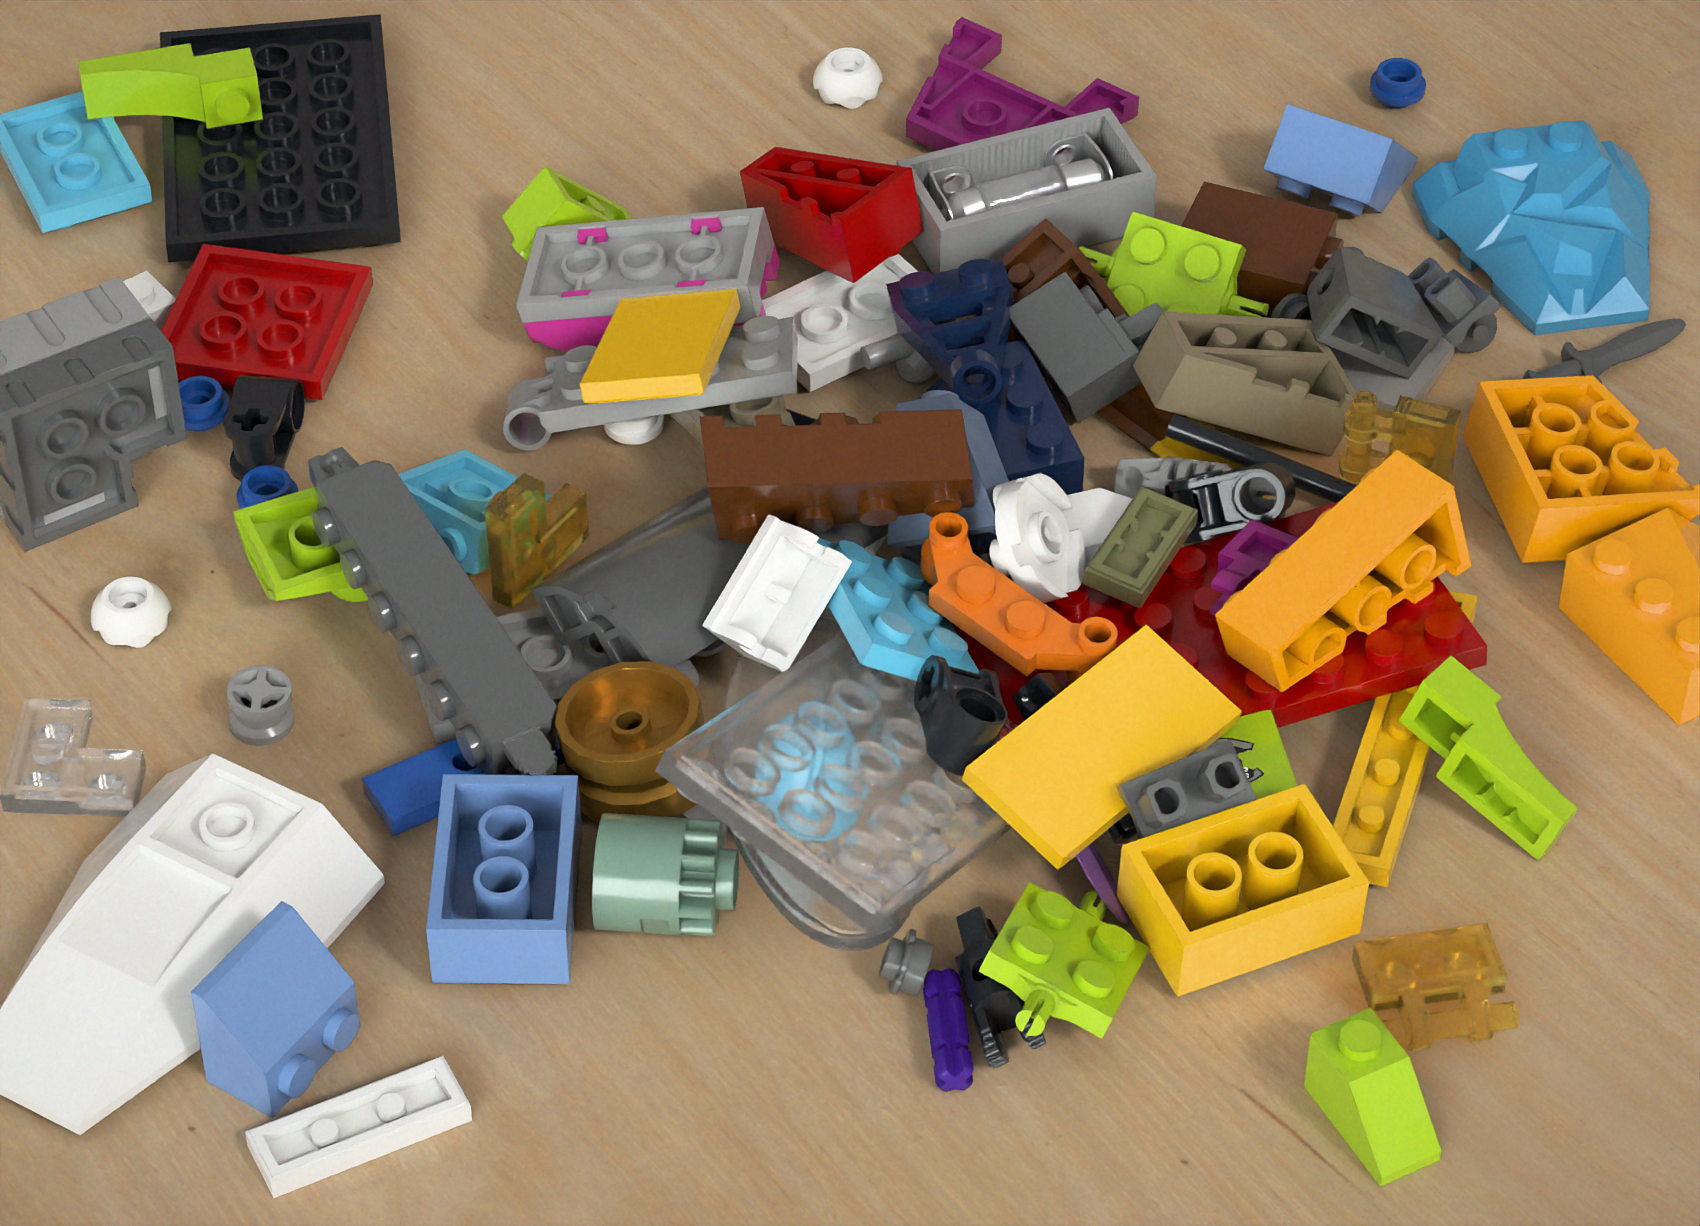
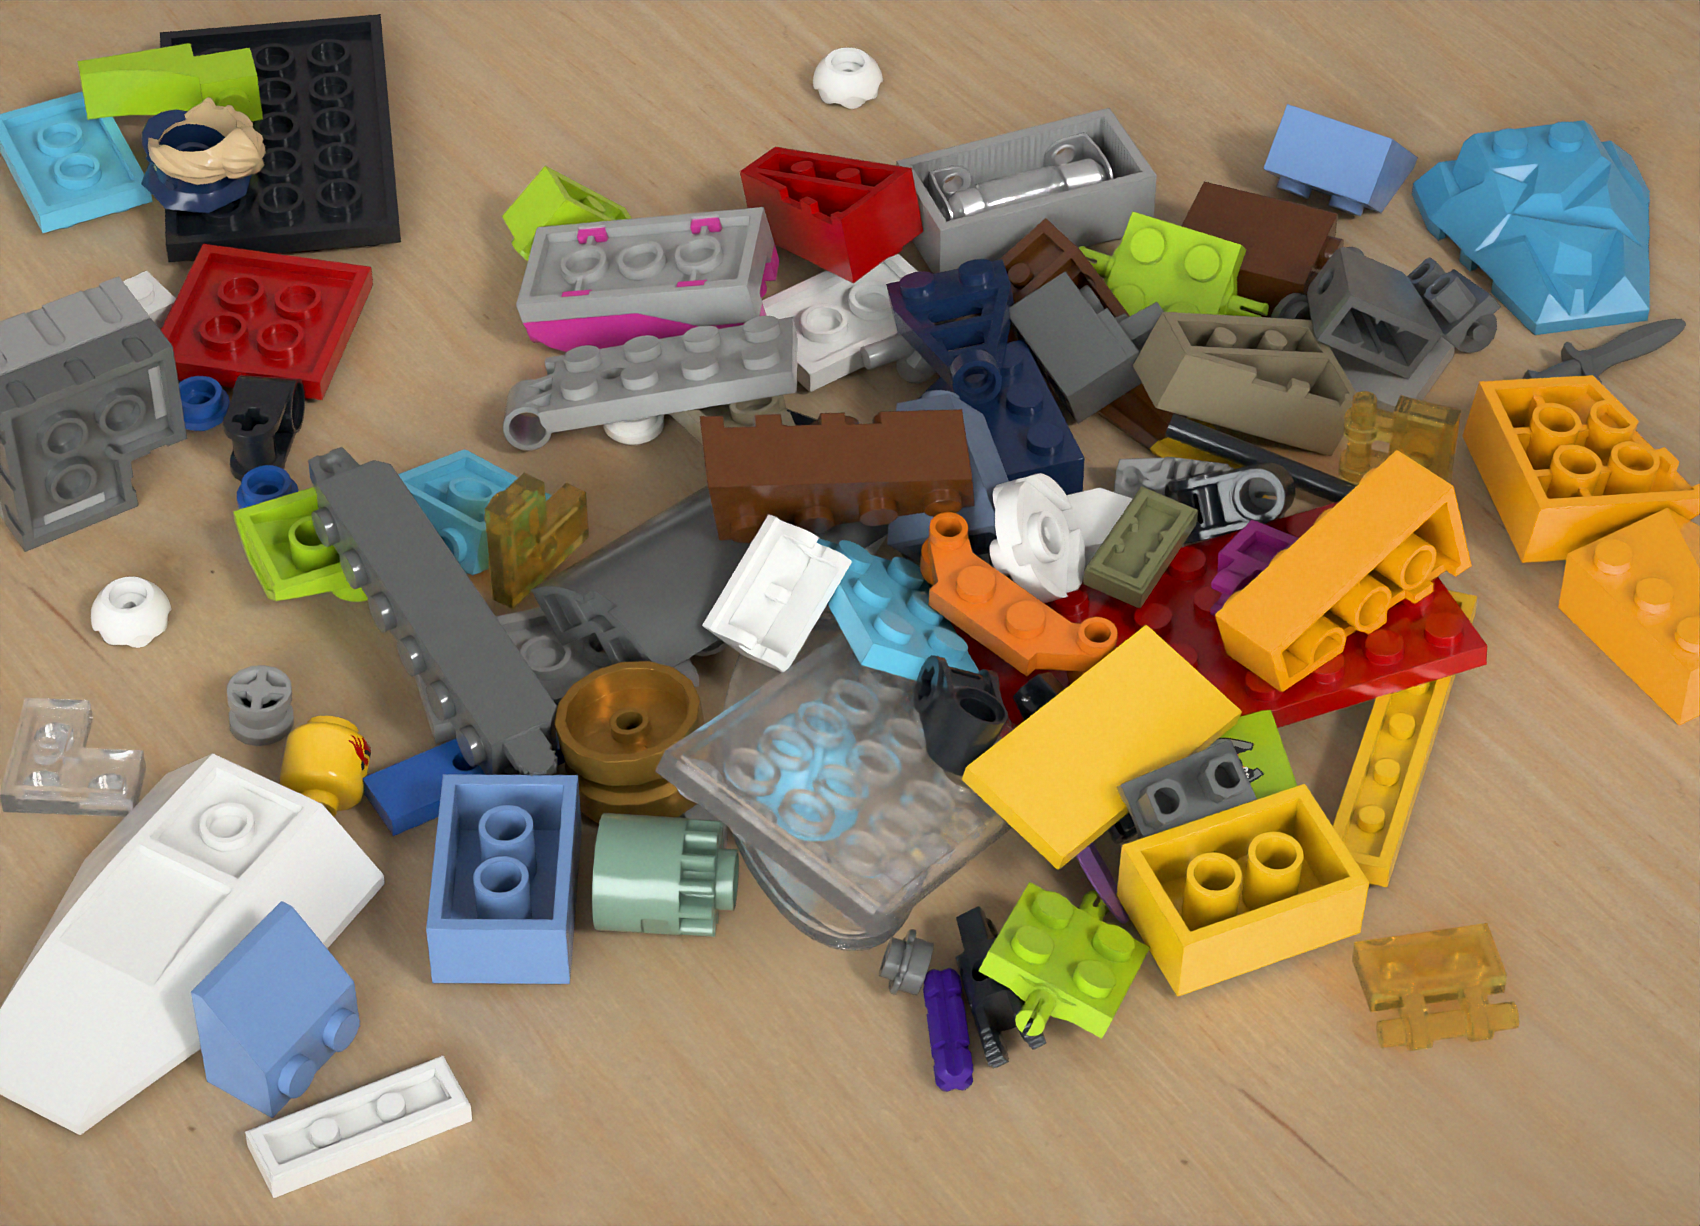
yellow tile [580,289,741,404] -> none
magenta wing [906,17,1139,152] -> none
lime slope [1304,1007,1442,1187] -> none
blue plate [1370,58,1426,108] -> none
lime slope [1399,656,1578,861] -> none
none -> piece [141,98,266,213]
none -> yellow head [279,716,371,817]

